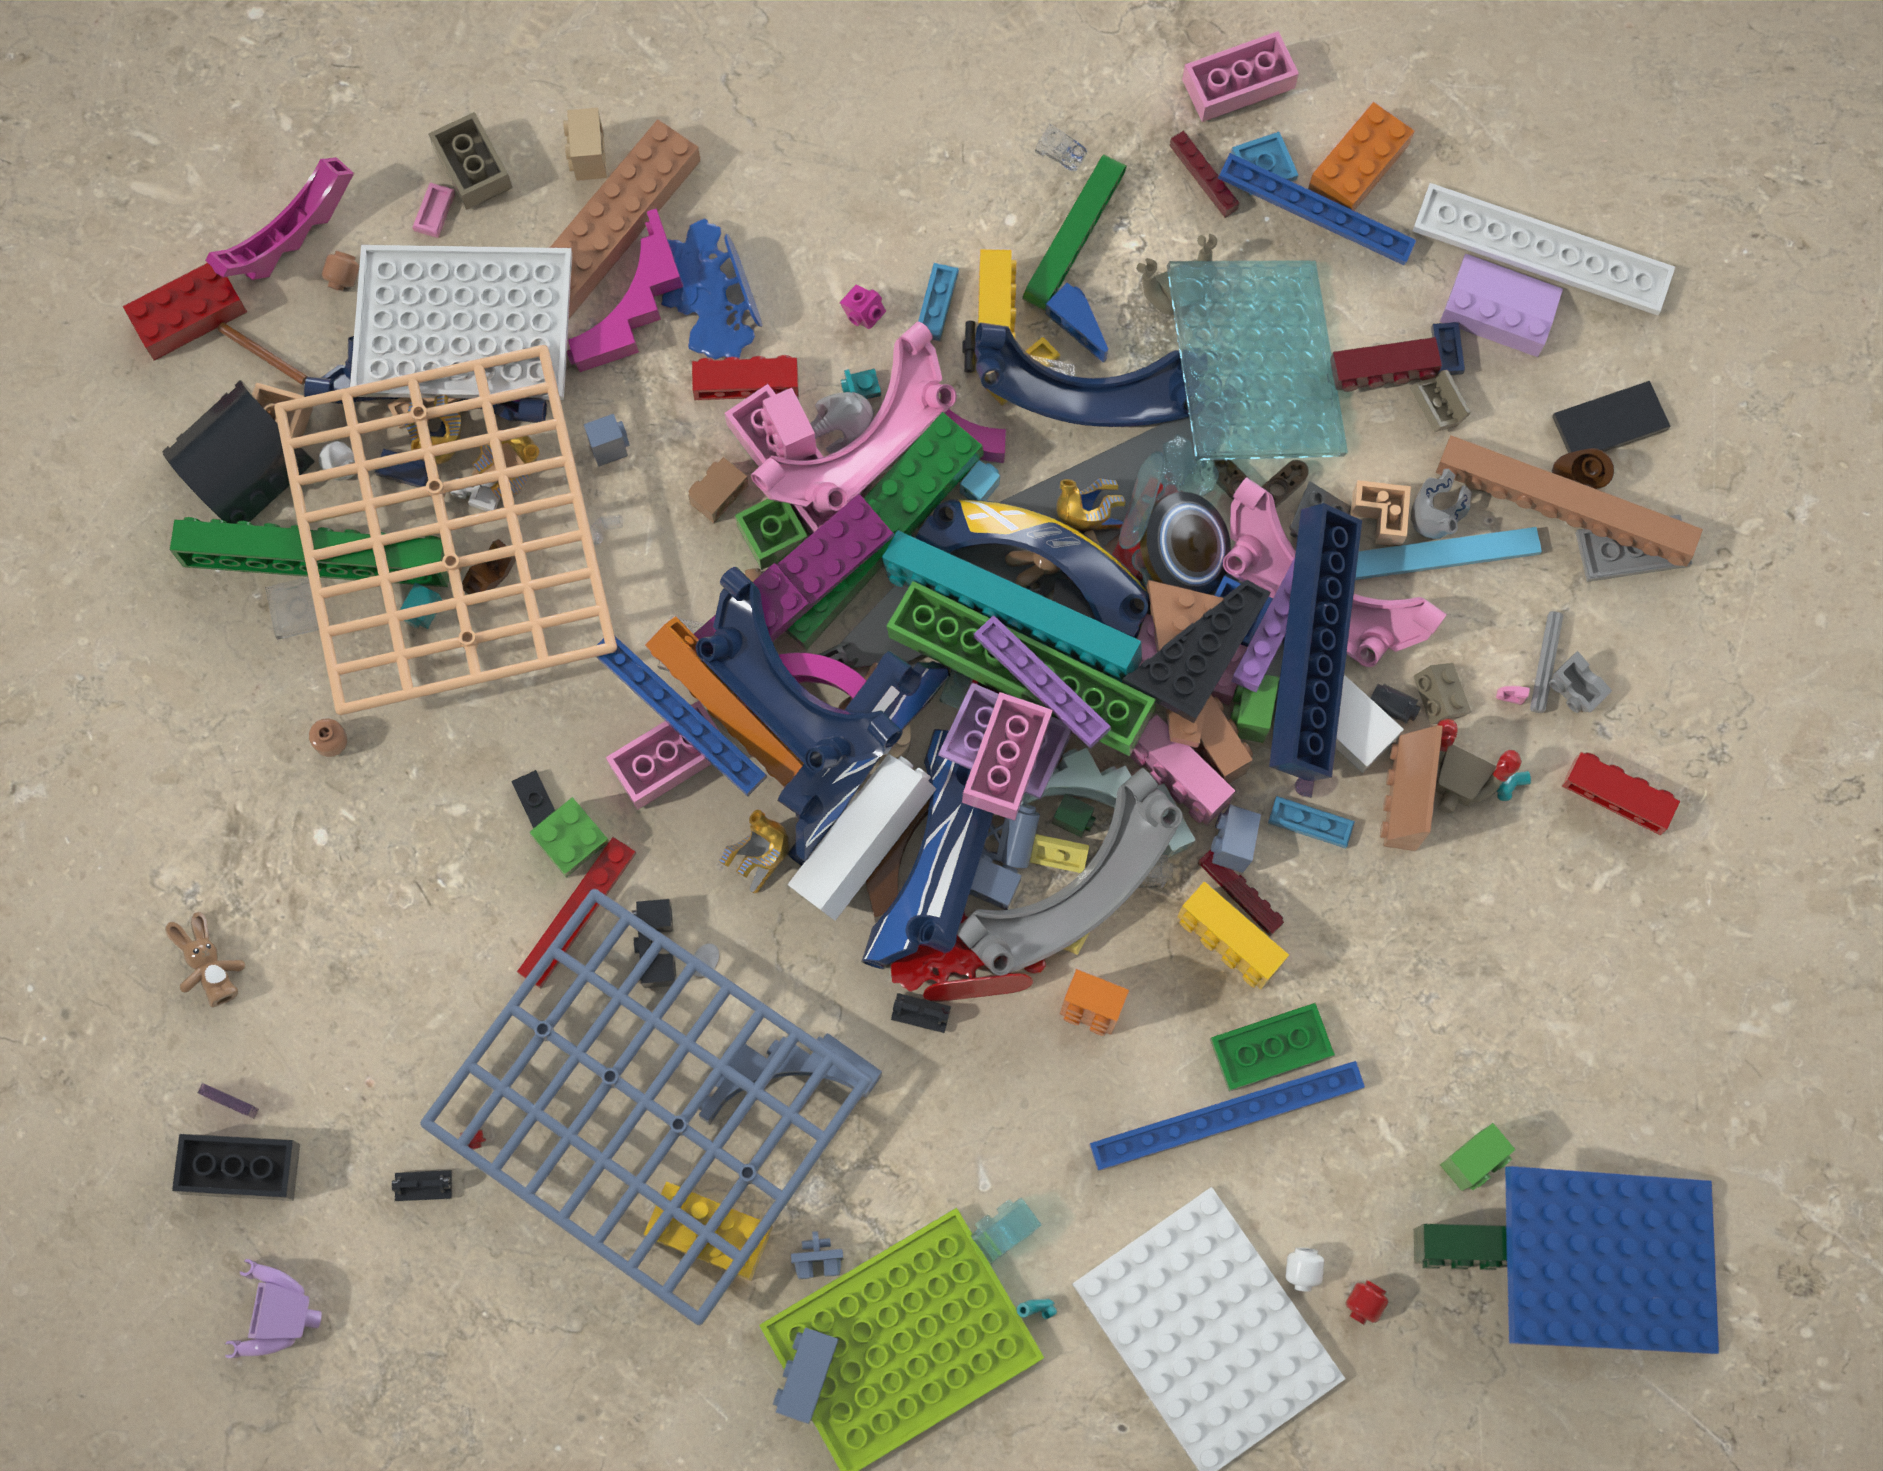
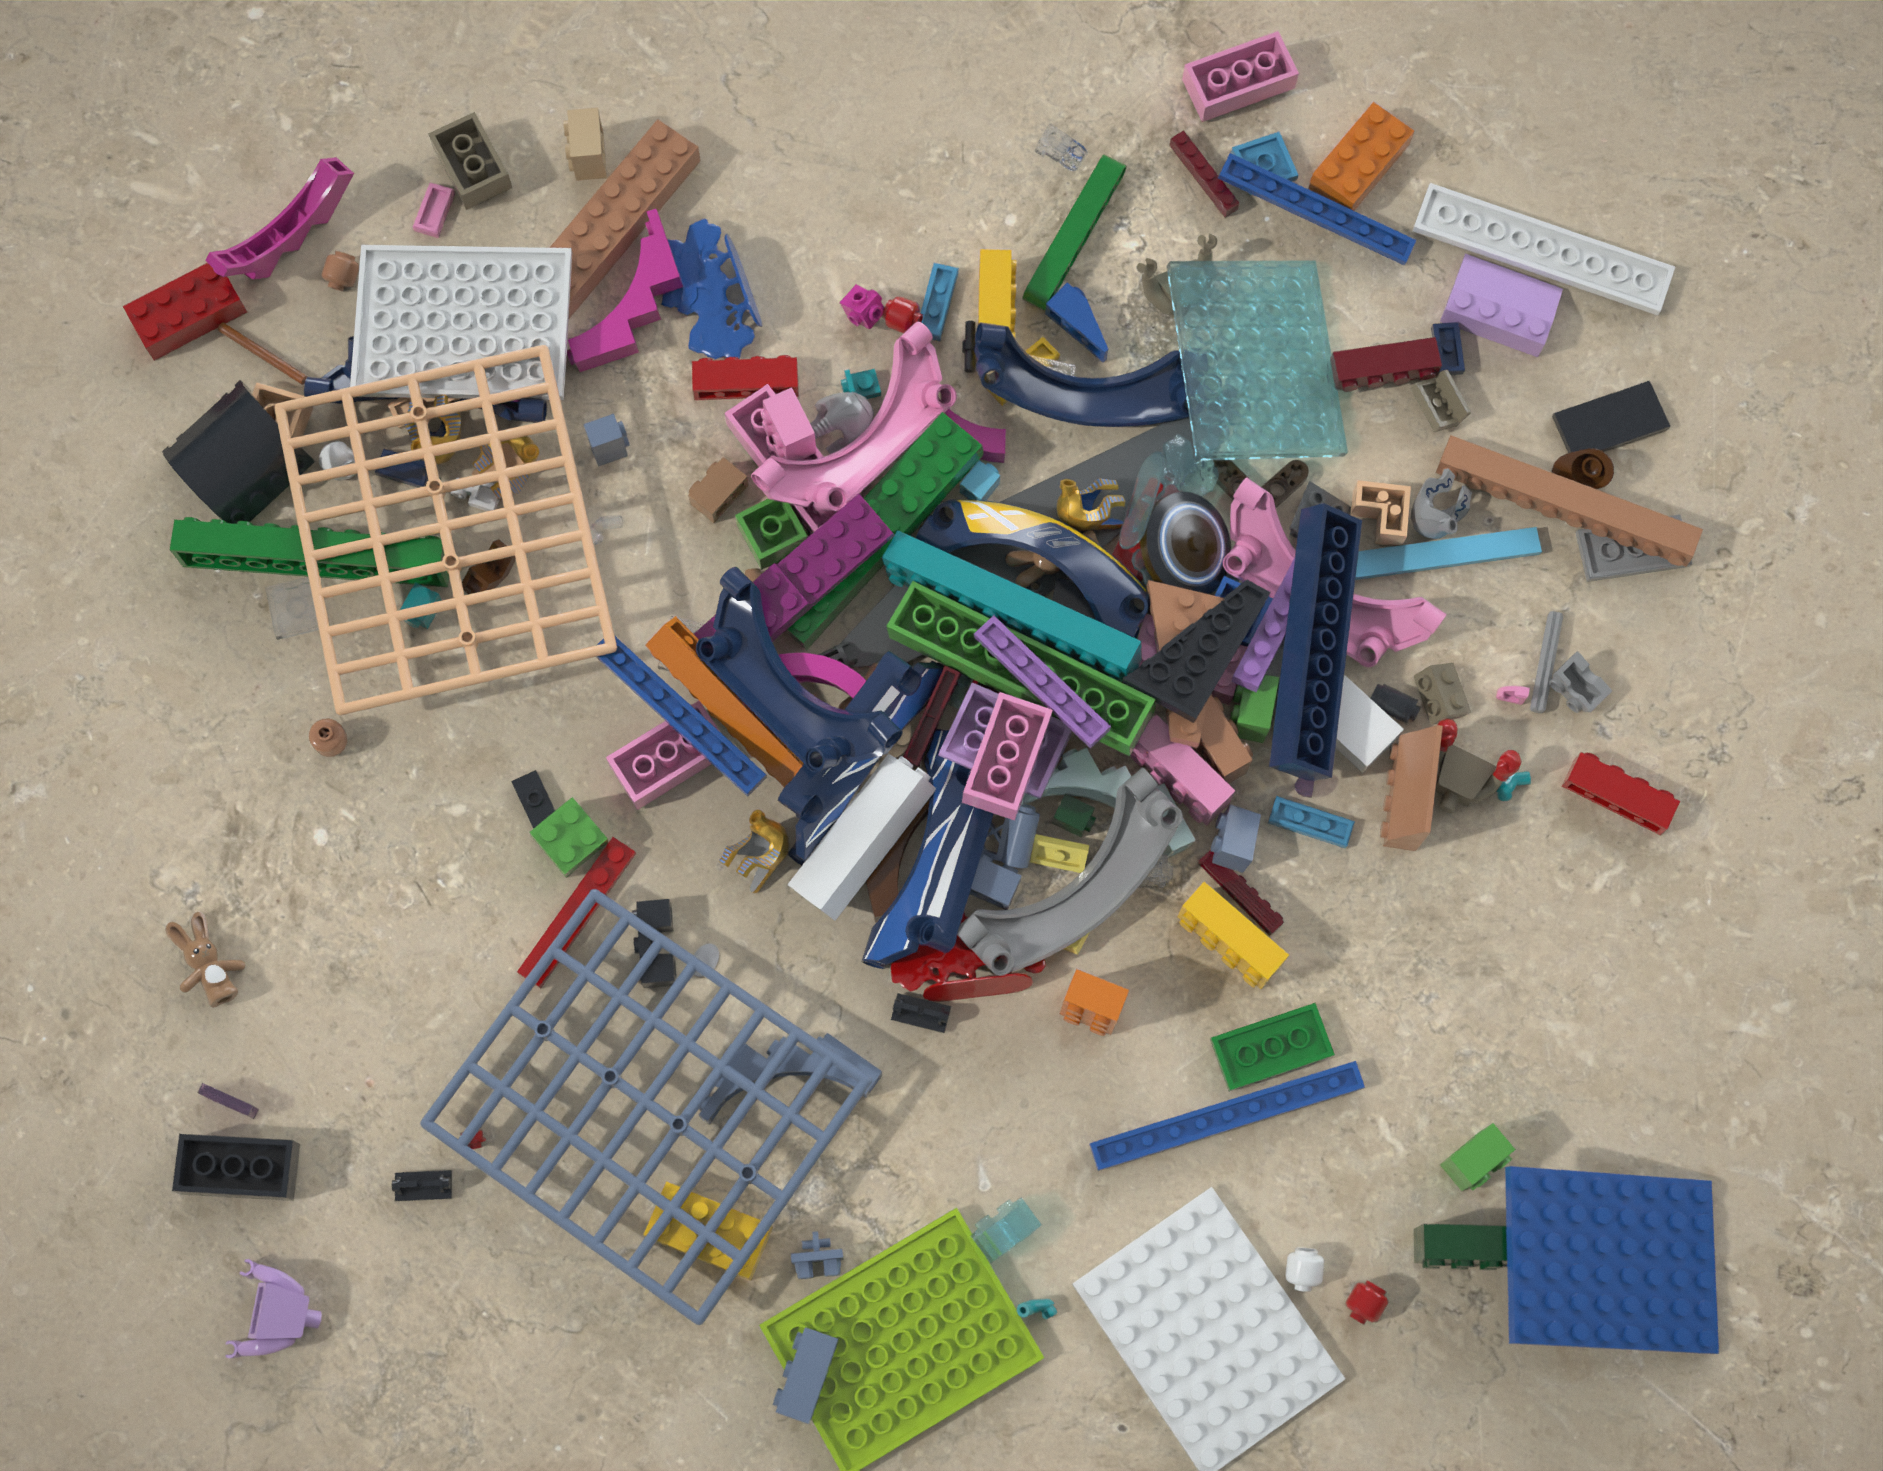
none -> red head [882,296,923,334]
none -> dark red piece [903,666,962,767]

